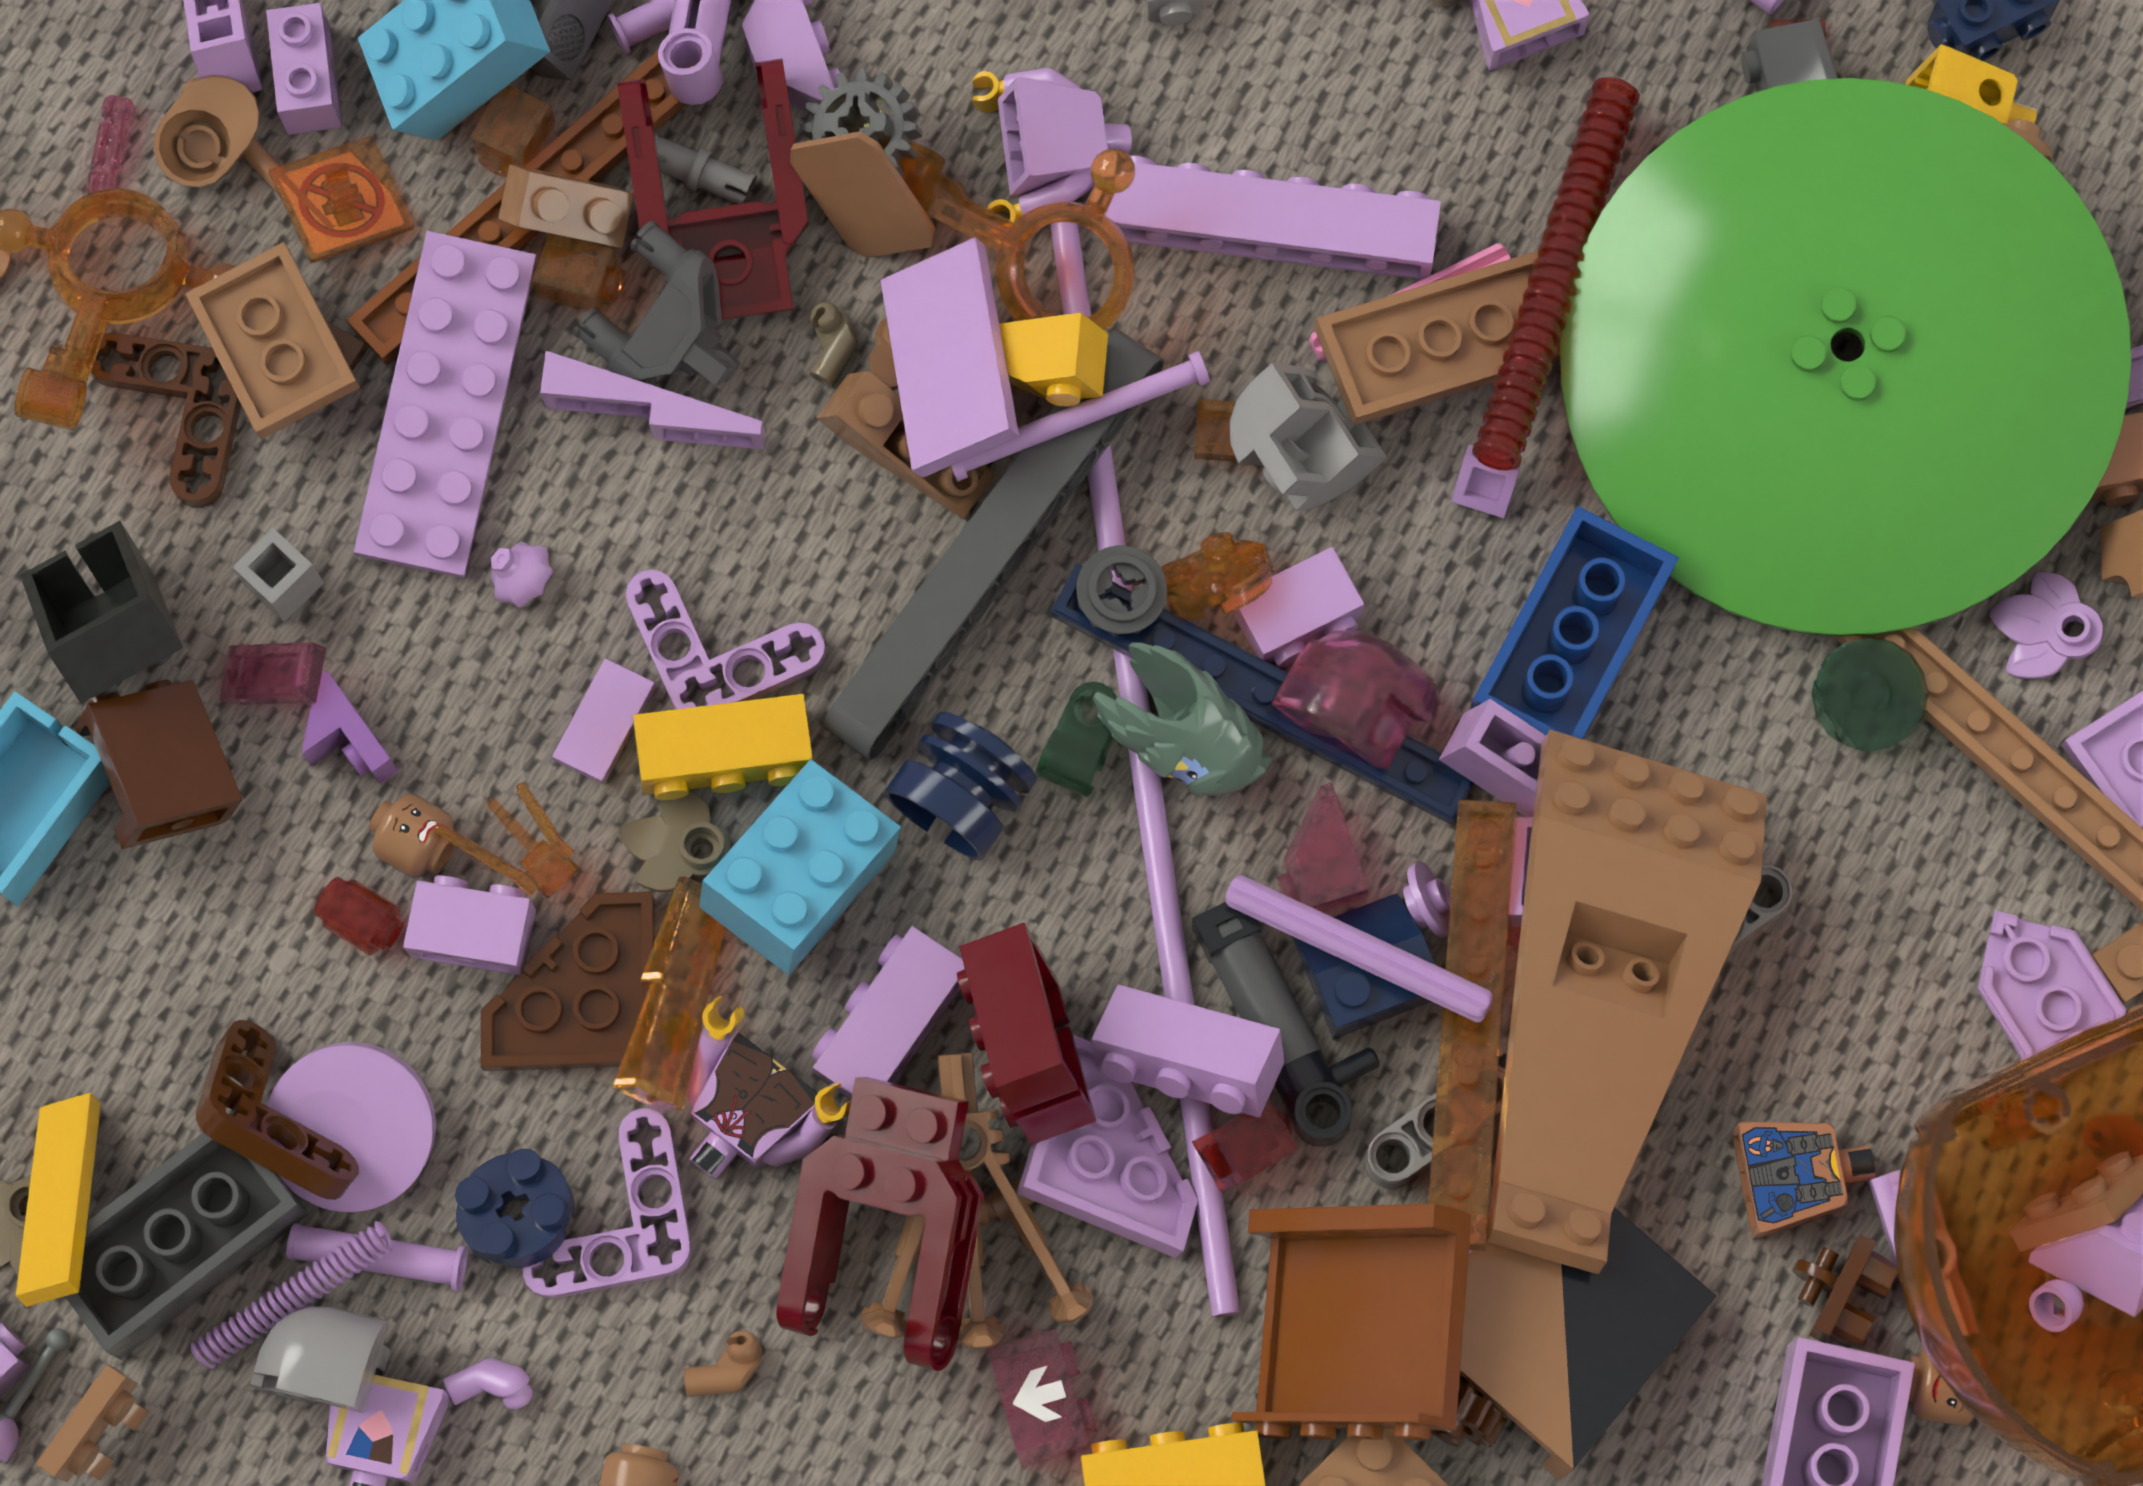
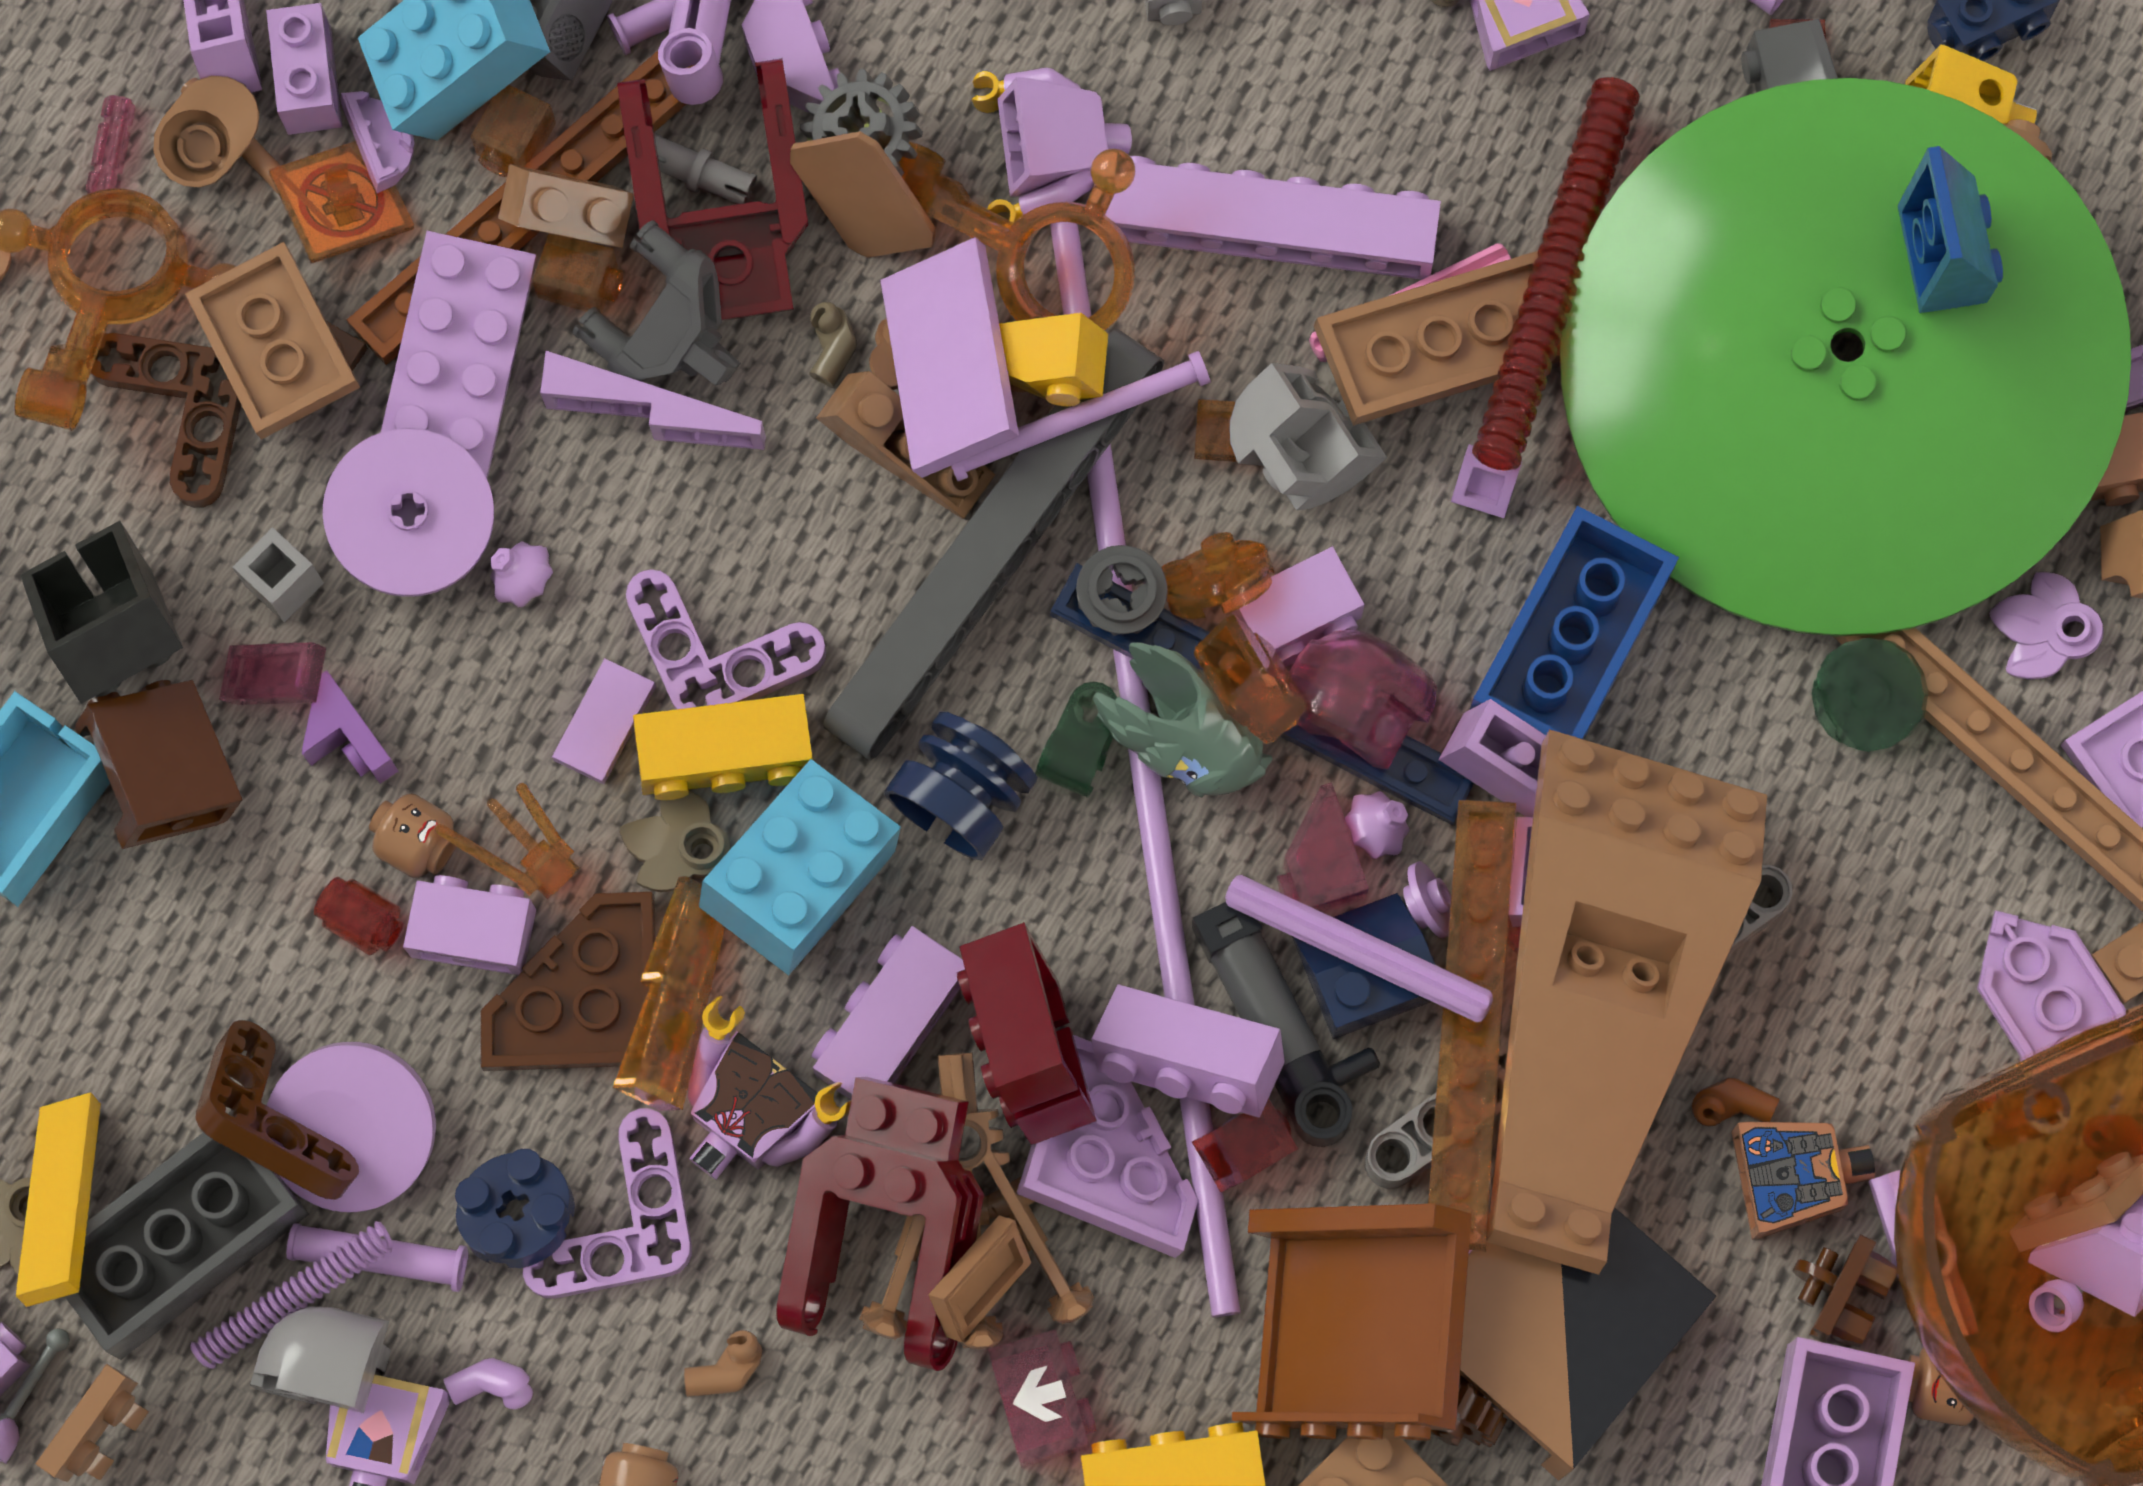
none -> lavender piece [323,428,494,597]
none -> lavender tile [341,91,415,193]
none -> medium nougat tile [928,1215,1032,1342]
none -> clear orange brick [1194,614,1307,744]
none -> lavender piece [1344,791,1409,859]
none -> dark orange arm [1692,1078,1780,1127]
none -> blue slope [1897,146,2003,313]

